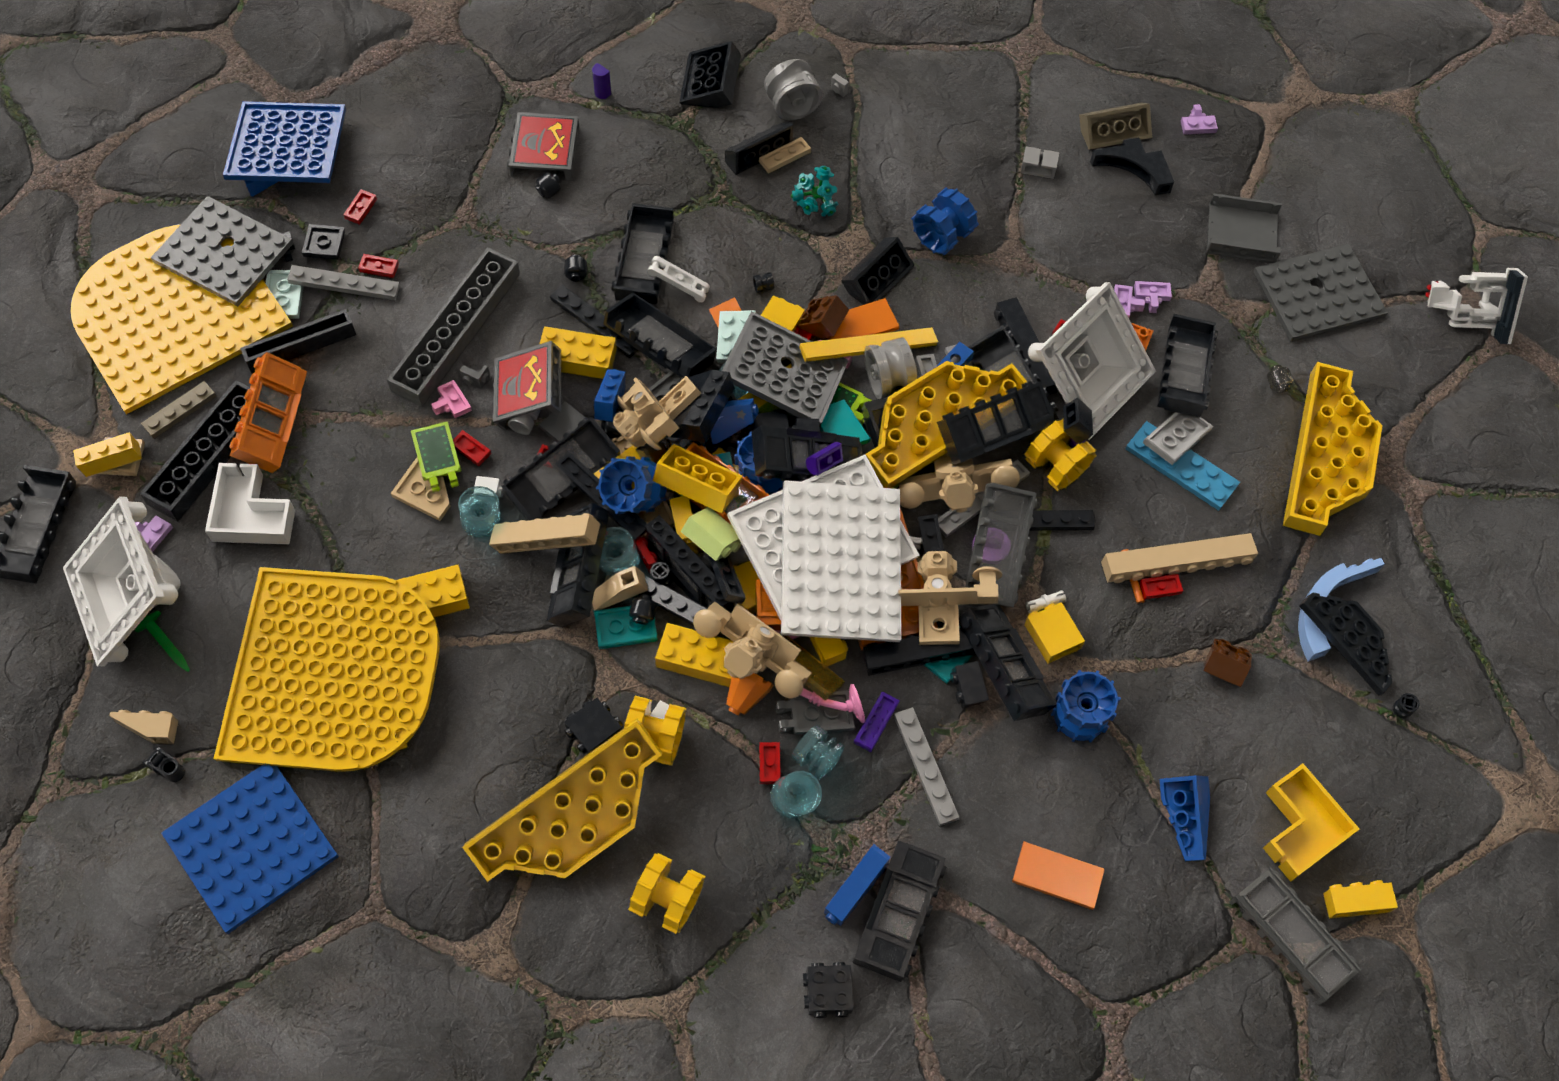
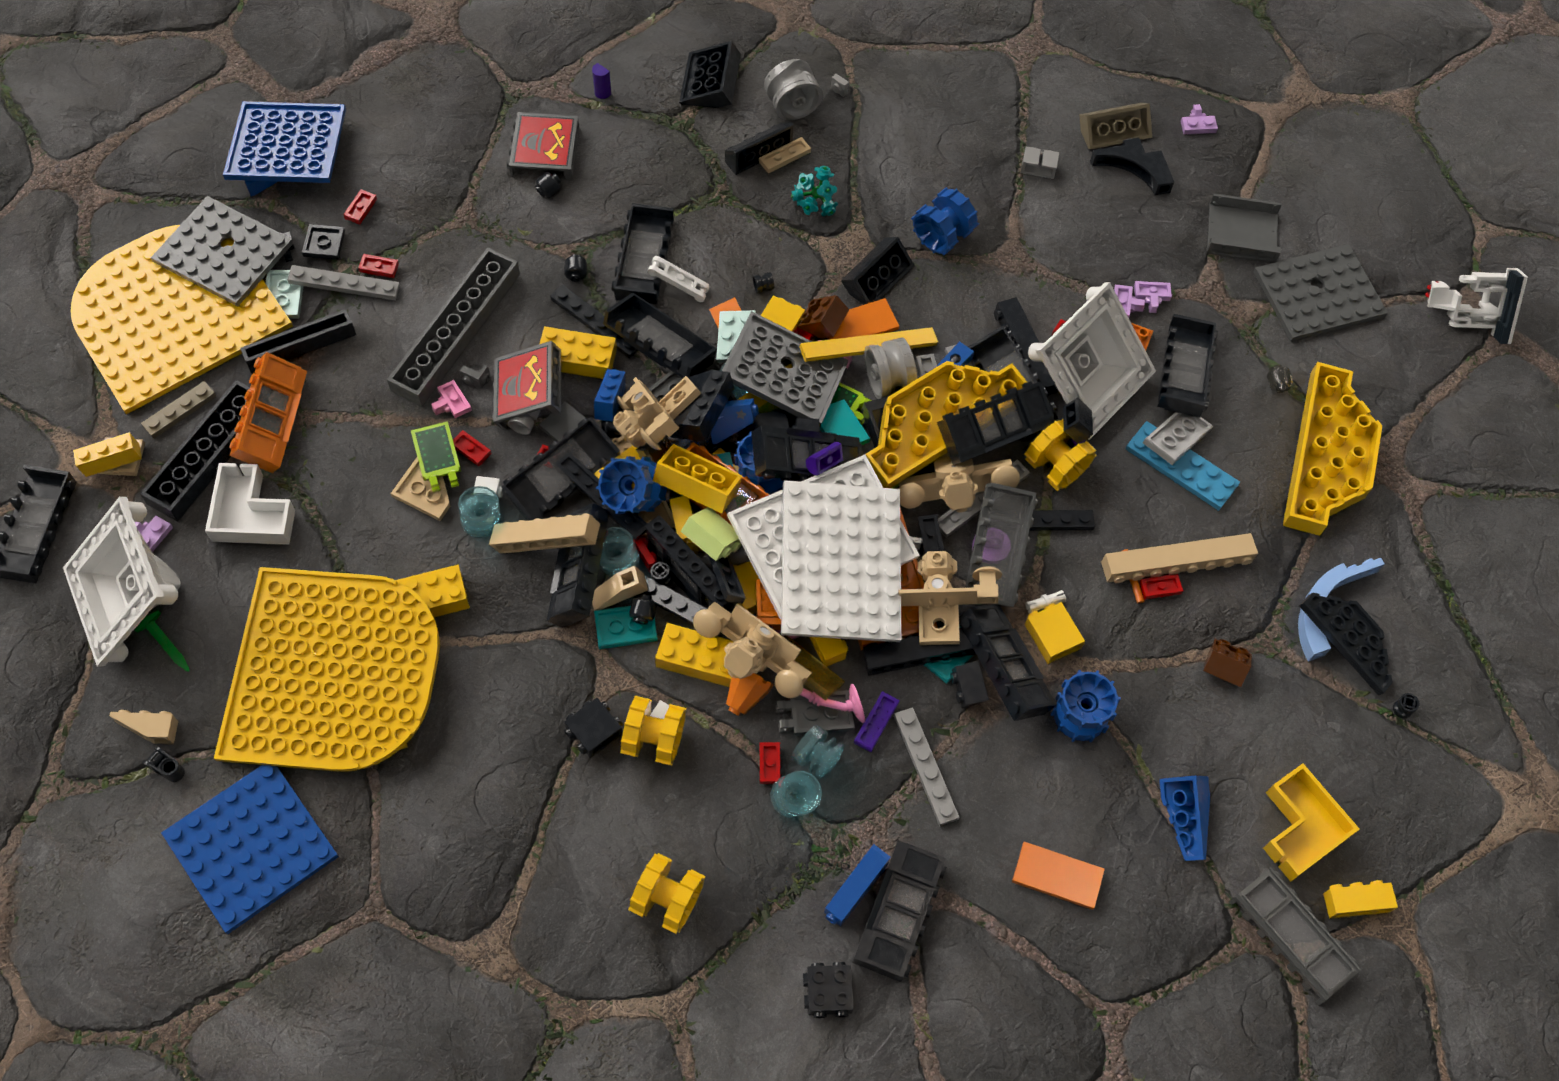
yellow brick [462,718,662,882] -> none

